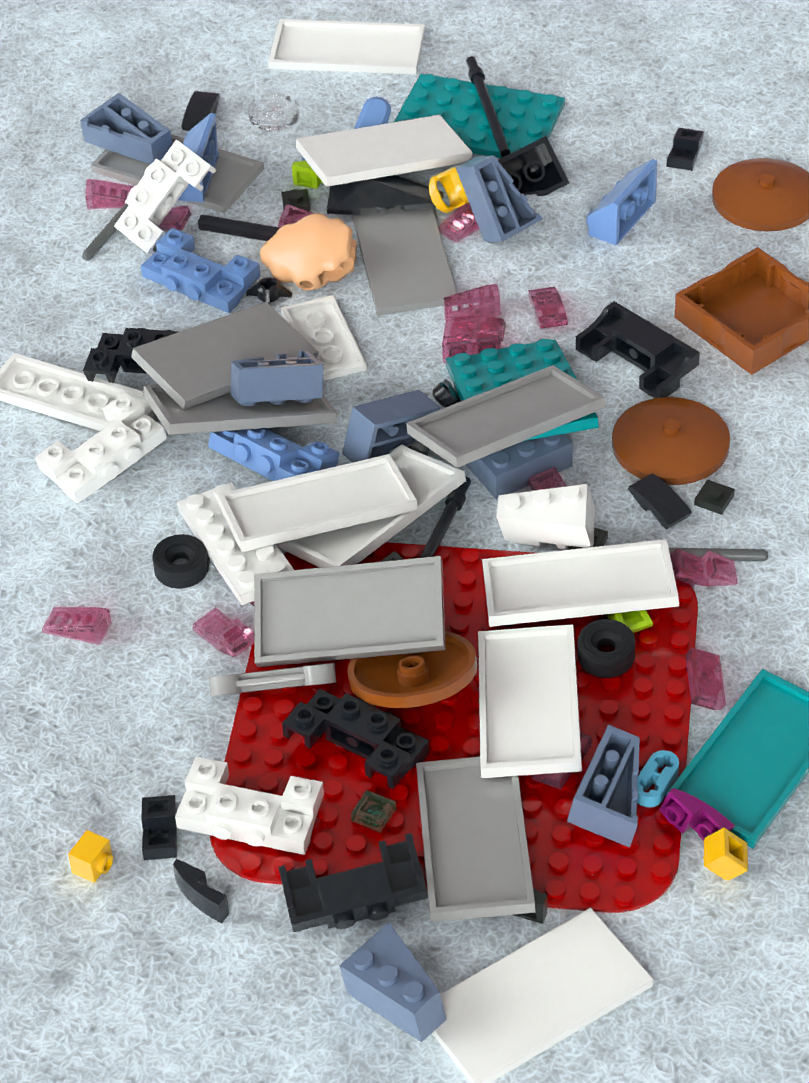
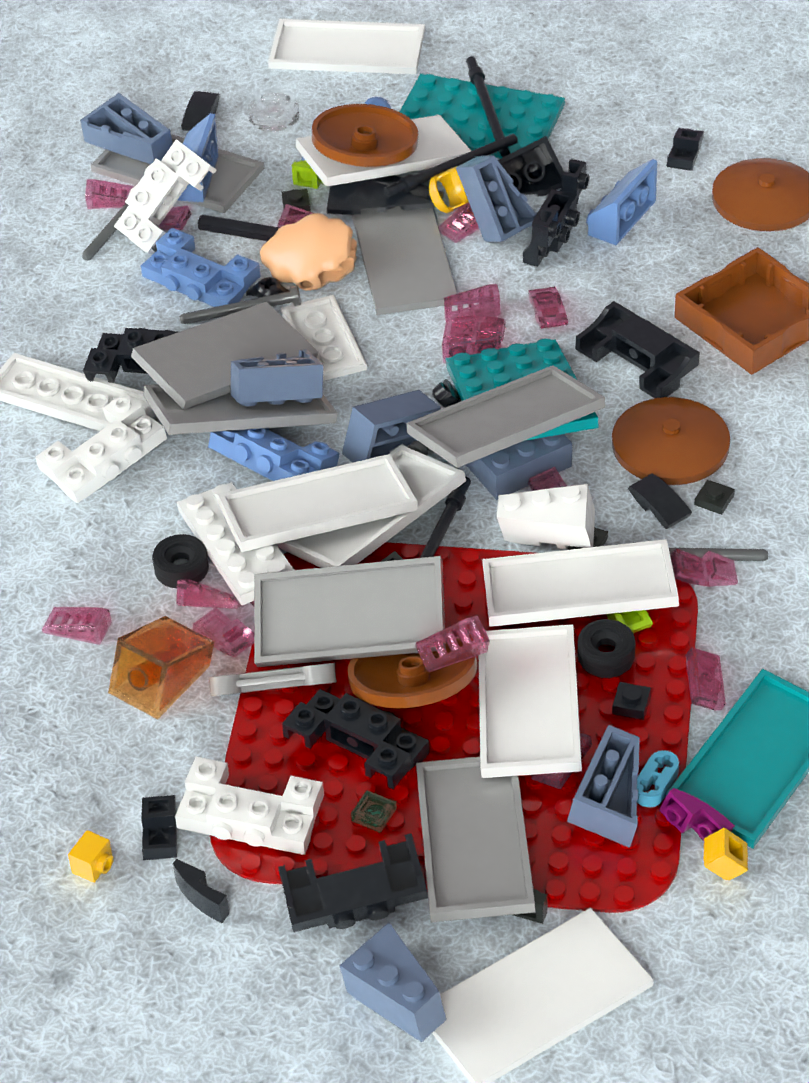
none -> clear orange slope [108,616,214,720]
none -> clear pink slope [176,578,242,609]
none -> dark grey bar [180,286,301,324]
none -> dark orange dish [311,104,418,167]
none -> black bar [383,134,518,198]
none -> clear pink slope [415,615,490,673]
none -> black bracket [523,159,589,267]
none -> black plate [612,682,651,720]

